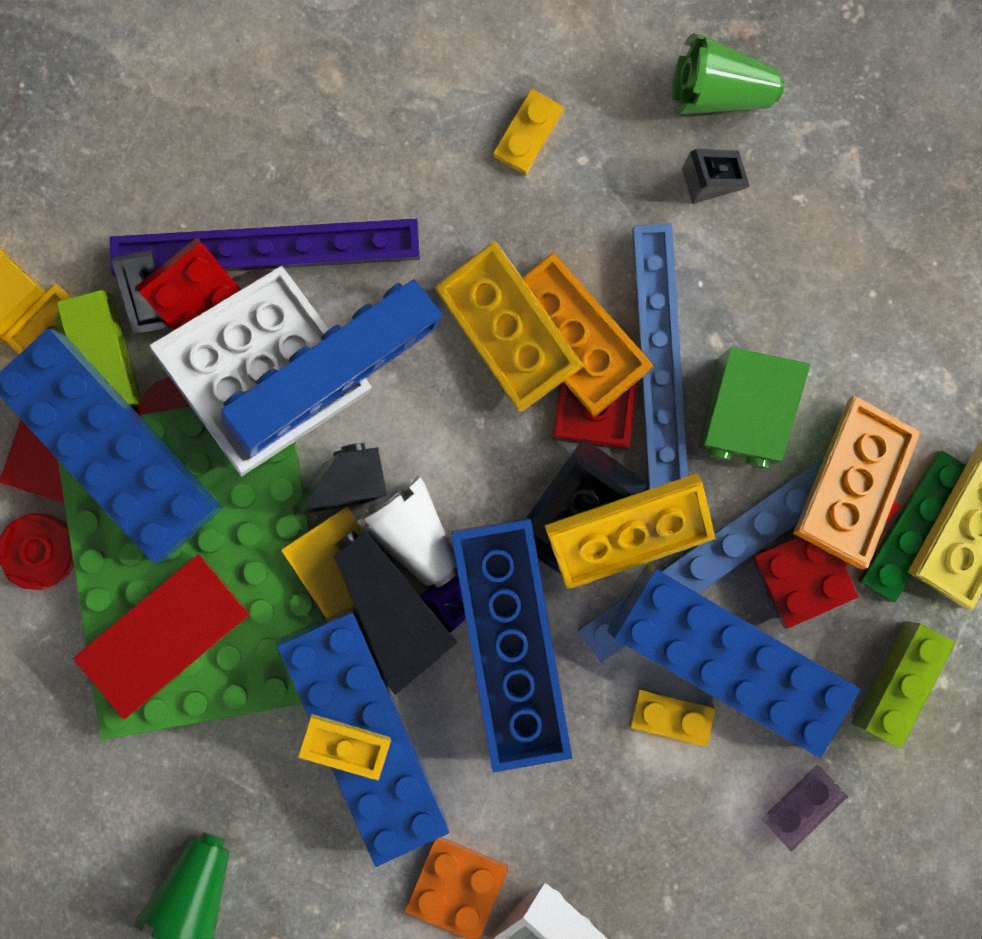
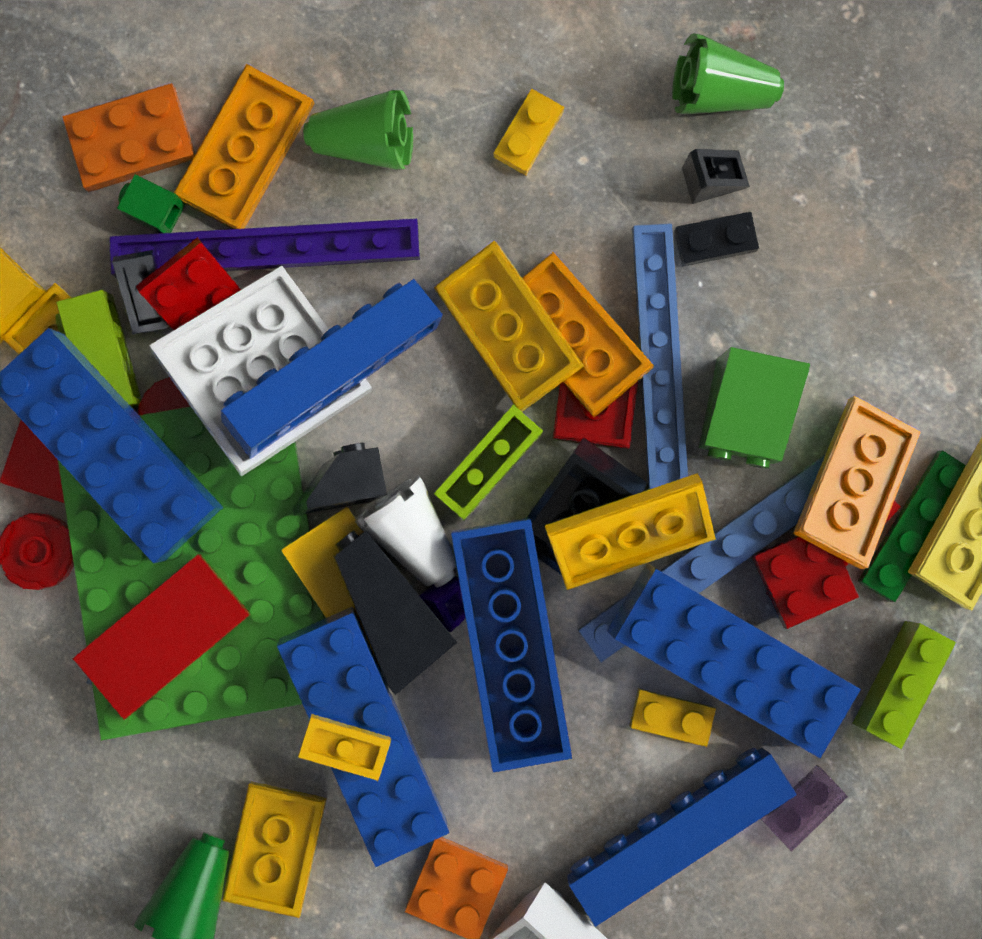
none -> orange plate [62,83,195,192]
none -> green brick [117,174,185,233]
none -> light orange tile [174,64,315,229]
none -> yellow tile [222,781,327,918]
none -> bright green cone [303,90,413,170]
none -> lime brick [434,404,543,521]
none -> blue brick [567,748,797,927]
none -> black plate [674,212,759,267]

